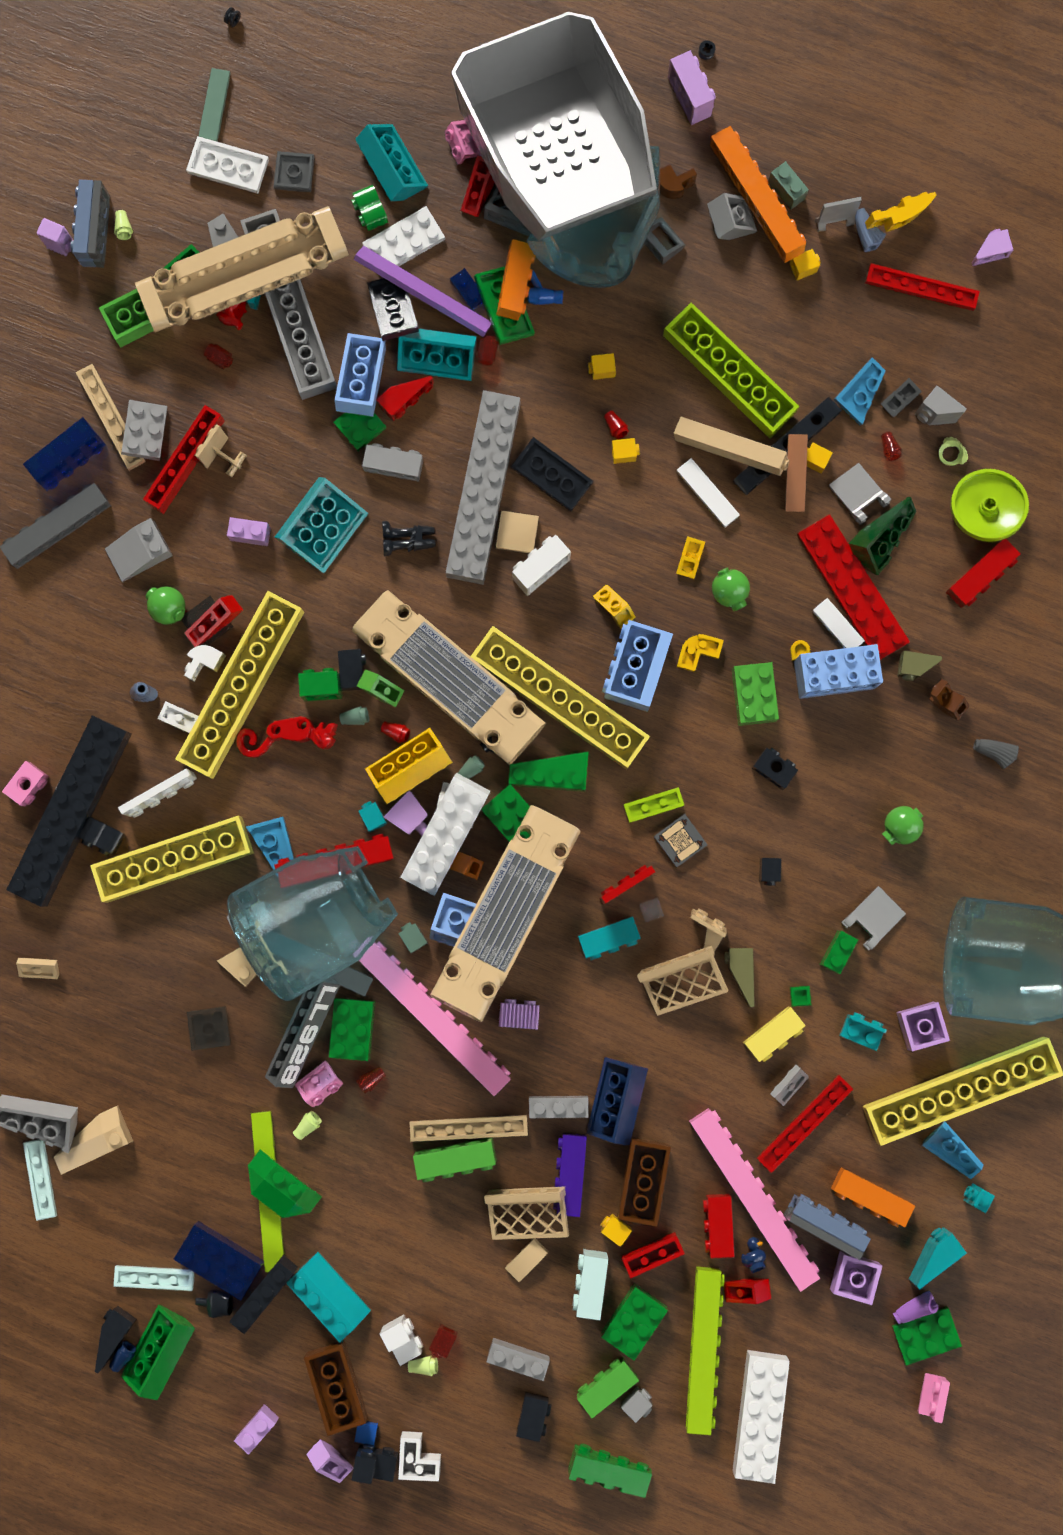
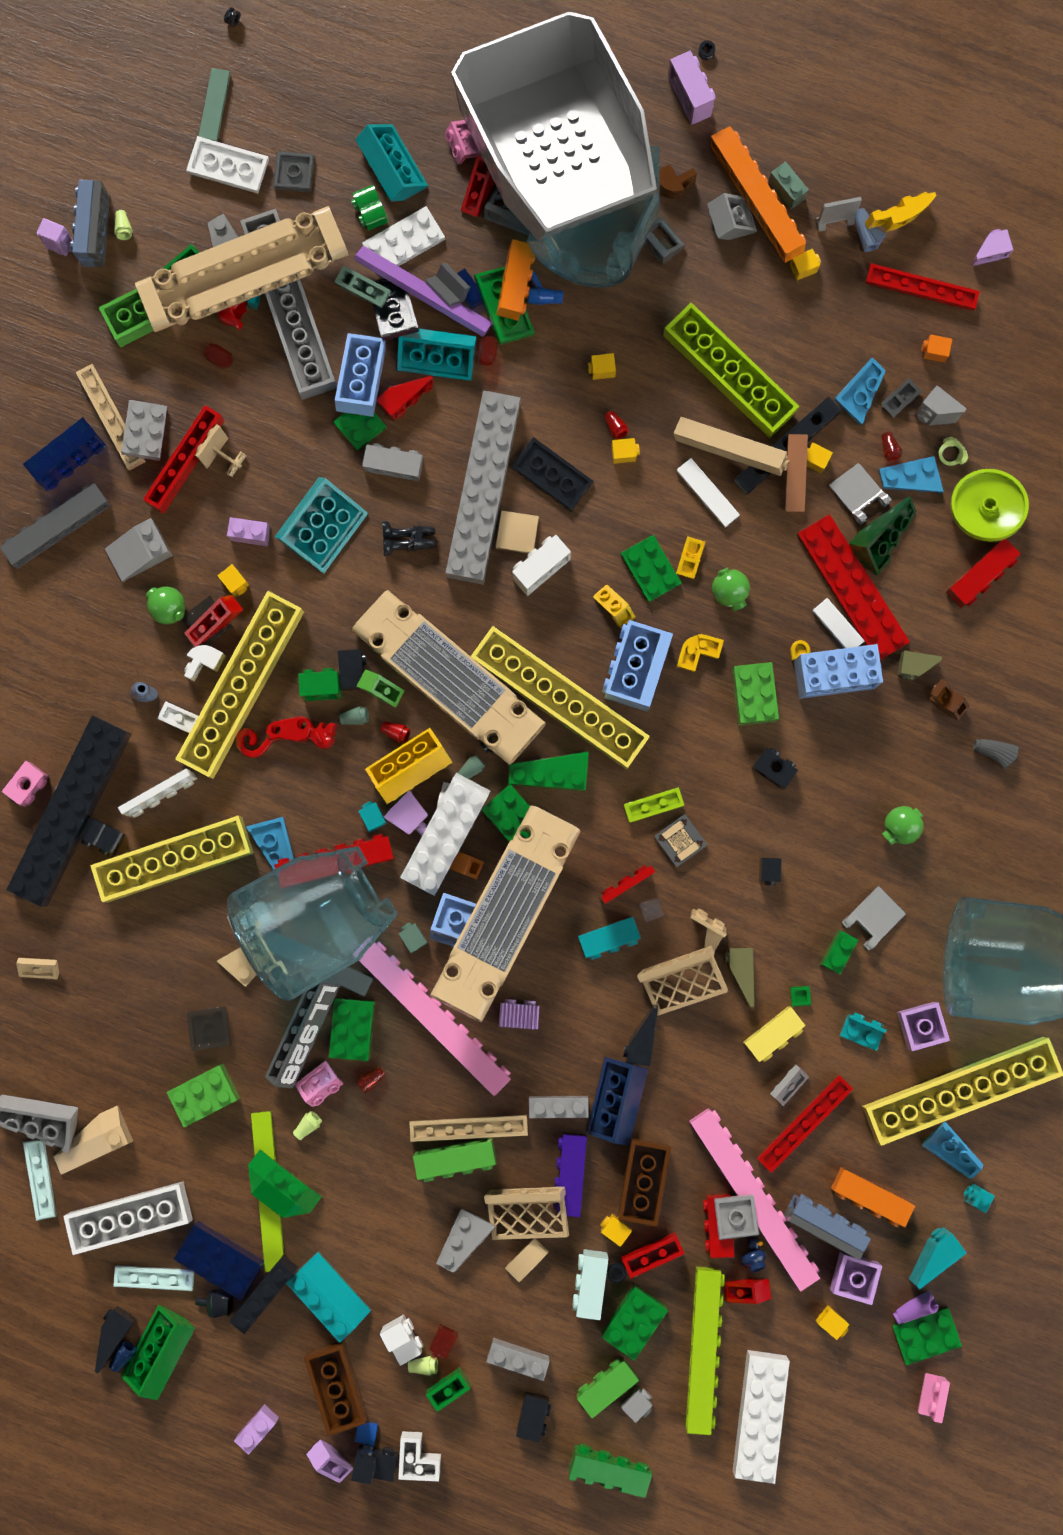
none -> white brick [64,1181,193,1255]
none -> bright green brick [167,1064,241,1127]
none -> yellow brick [217,564,249,597]
none -> sand green slope [335,265,391,308]
none -> dark grey panel [425,263,470,307]
none -> green brick [426,1367,471,1412]
none -> light grey wing [436,1209,497,1273]
none -> black plate [607,1263,626,1283]
none -> green plate [620,535,682,603]
none -> black slope [623,1004,658,1066]
none -> light grey tile [714,1194,759,1240]
none -> yellow brick [816,1305,849,1340]
none -> dark azure wing [878,456,944,494]
none -> orange brick [921,334,952,363]

